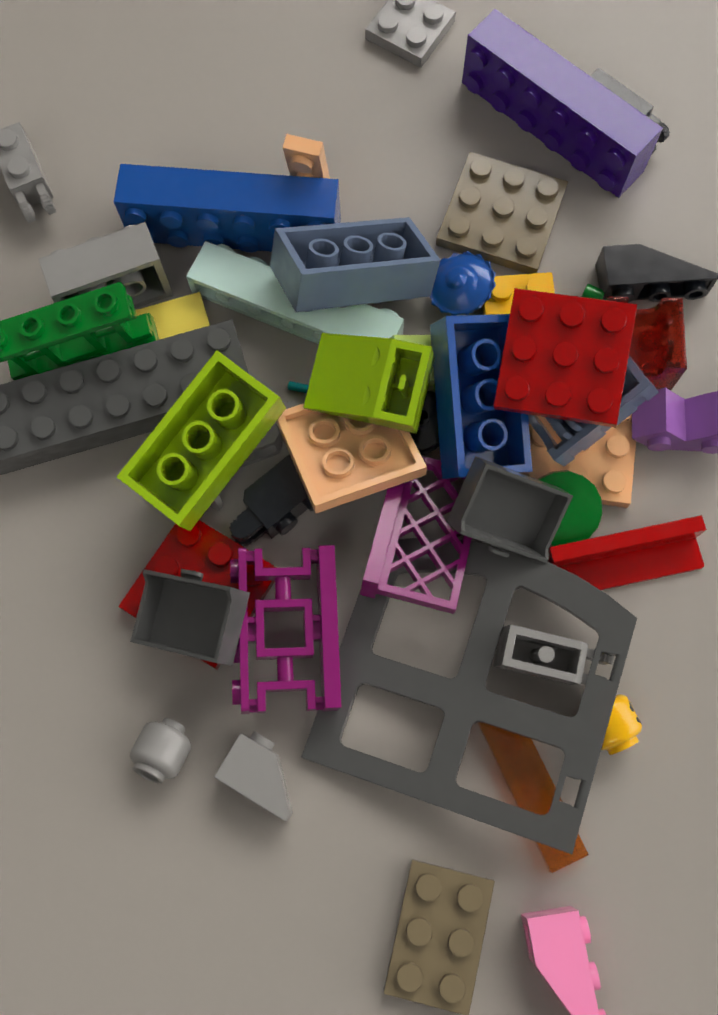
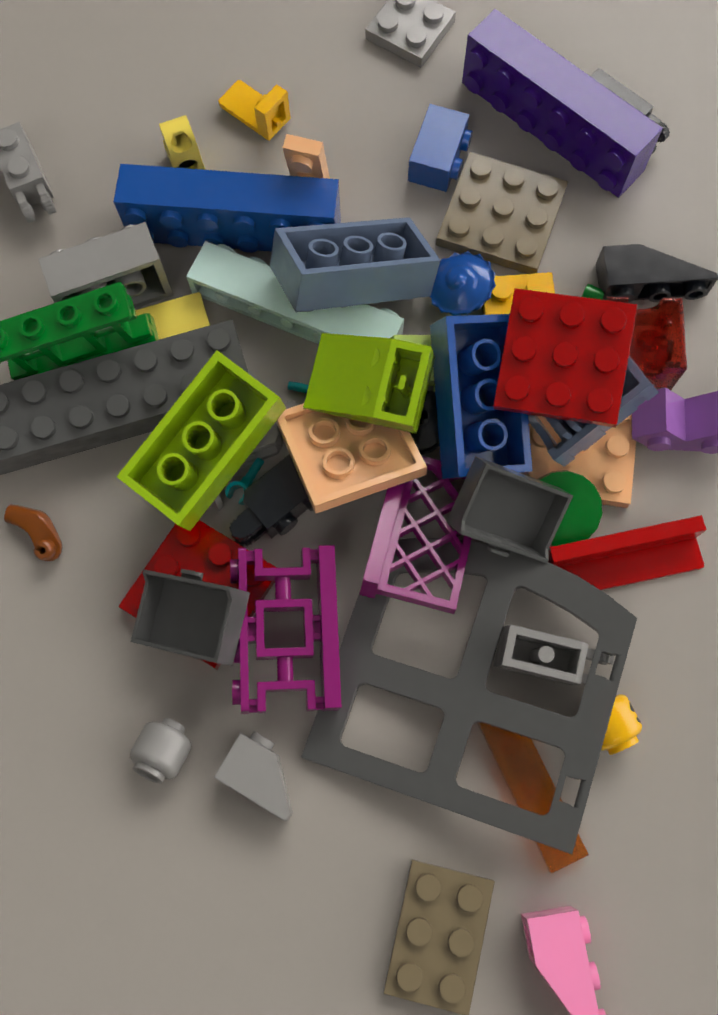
none -> dark orange arm [4,504,63,561]
none -> light yellow leg [159,115,205,170]
none -> yellow bracket [218,80,291,141]
none -> teal hand [225,457,264,505]
none -> brick [408,104,473,192]

